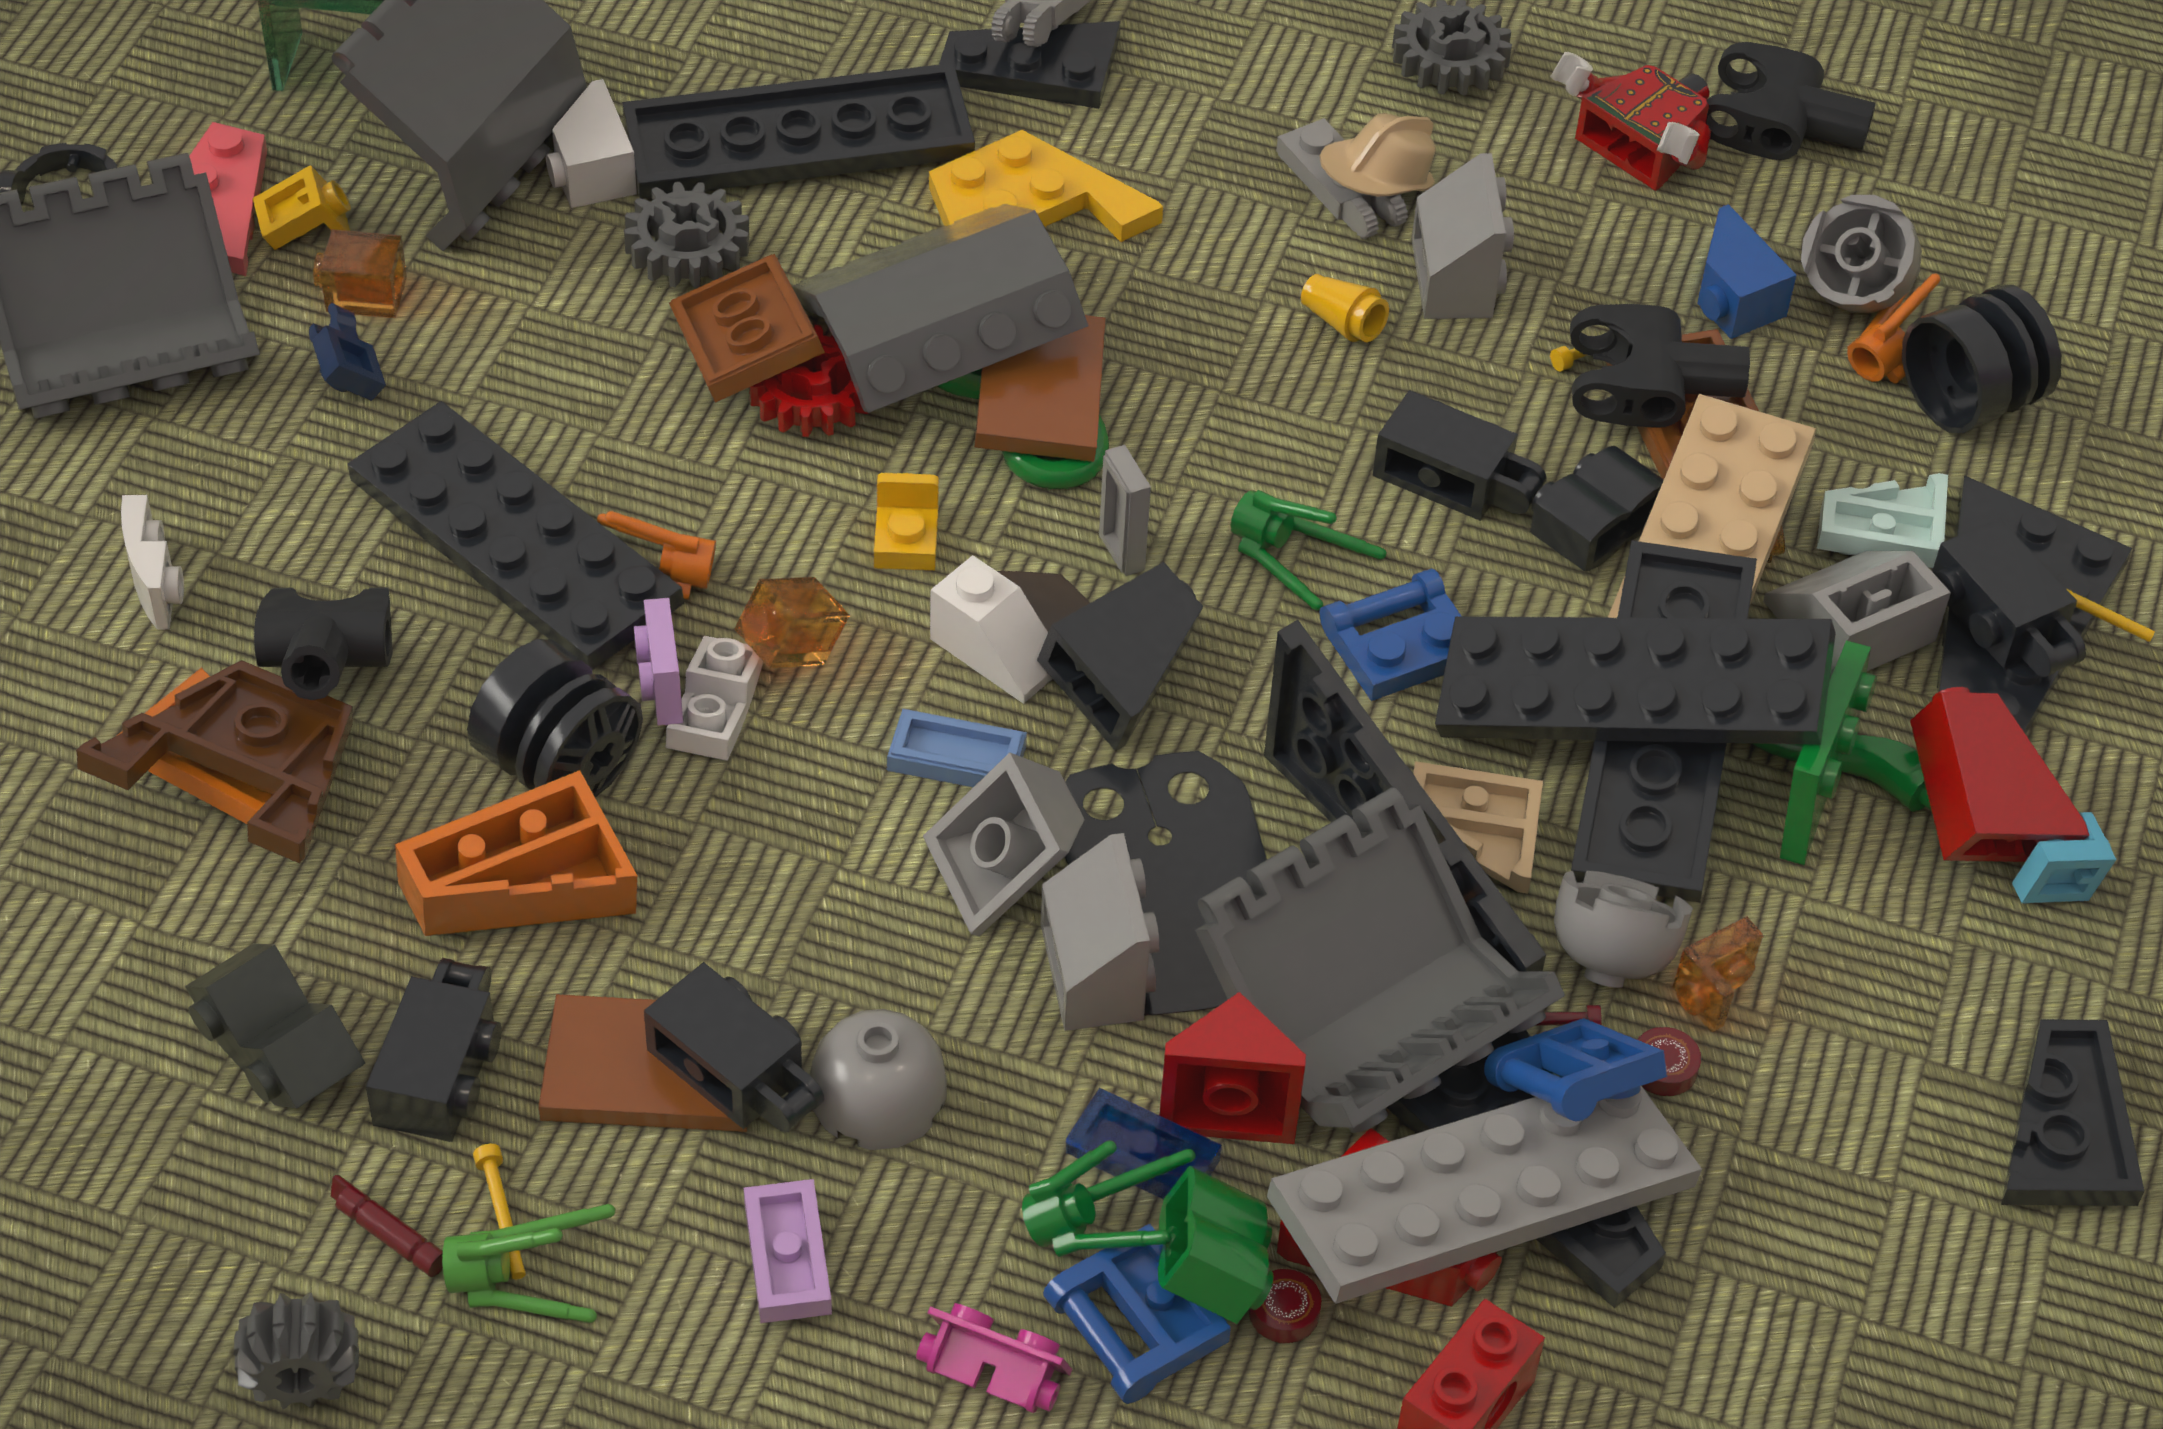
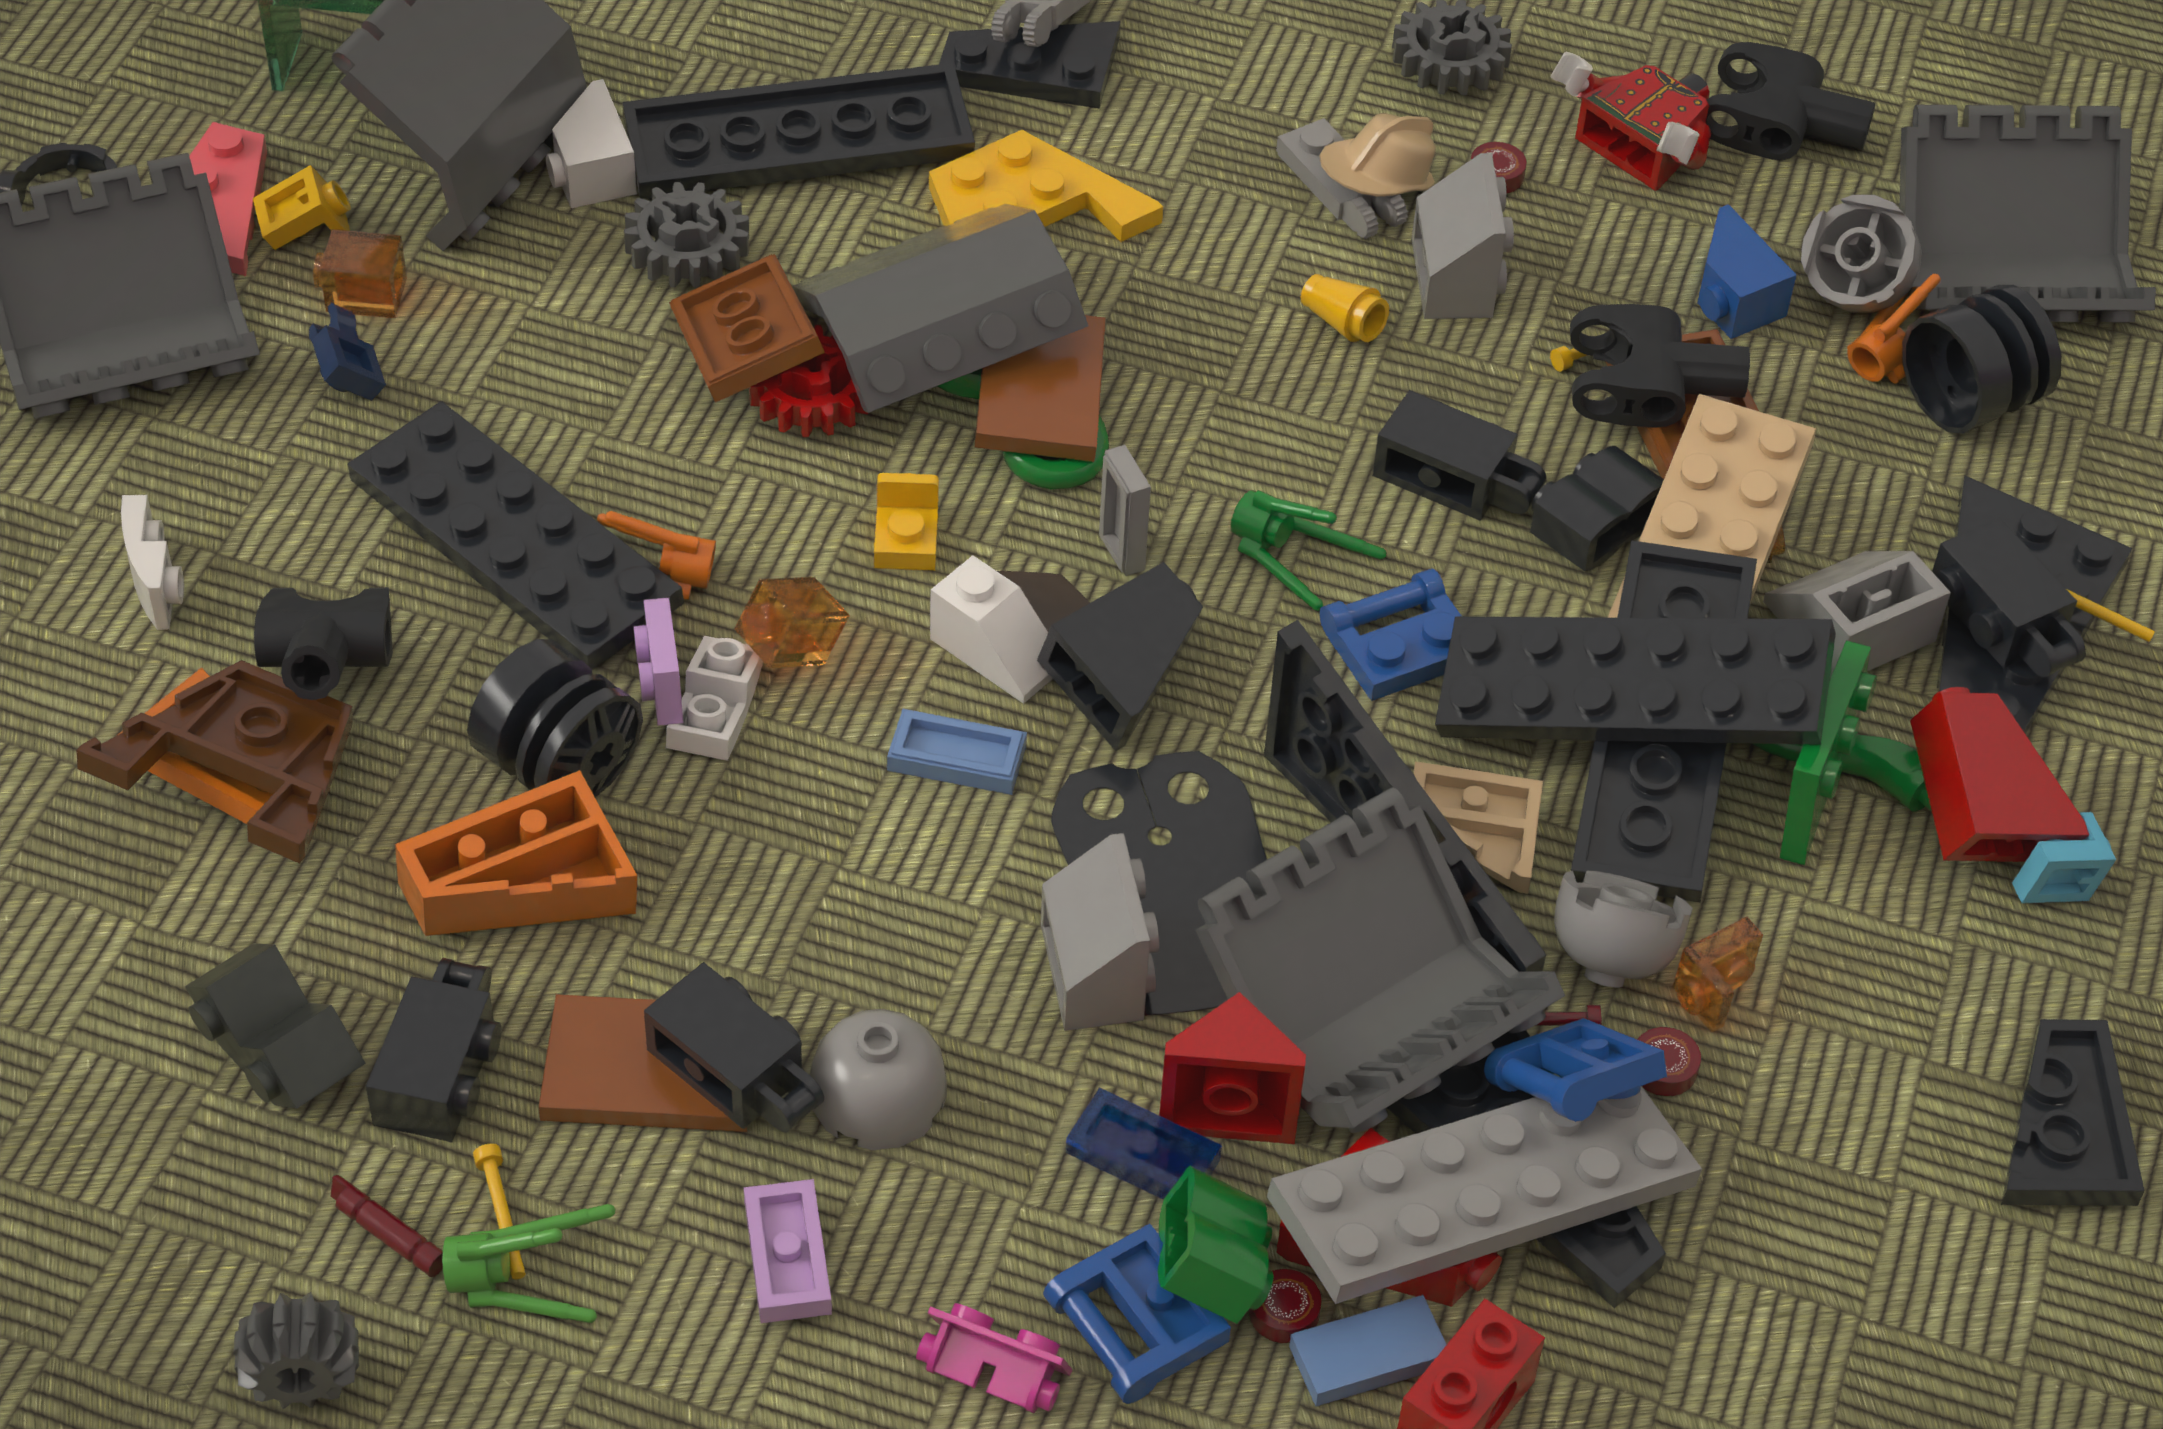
light grey slope [923,753,1085,936] -> none
green plant [1022,1140,1196,1257] -> none
light aqua wing [1817,473,1948,568] -> none
none -> medium blue tile [1289,1295,1447,1407]
none -> dark red tile [1471,142,1527,194]
none -> dark grey hinge [1899,104,2156,322]

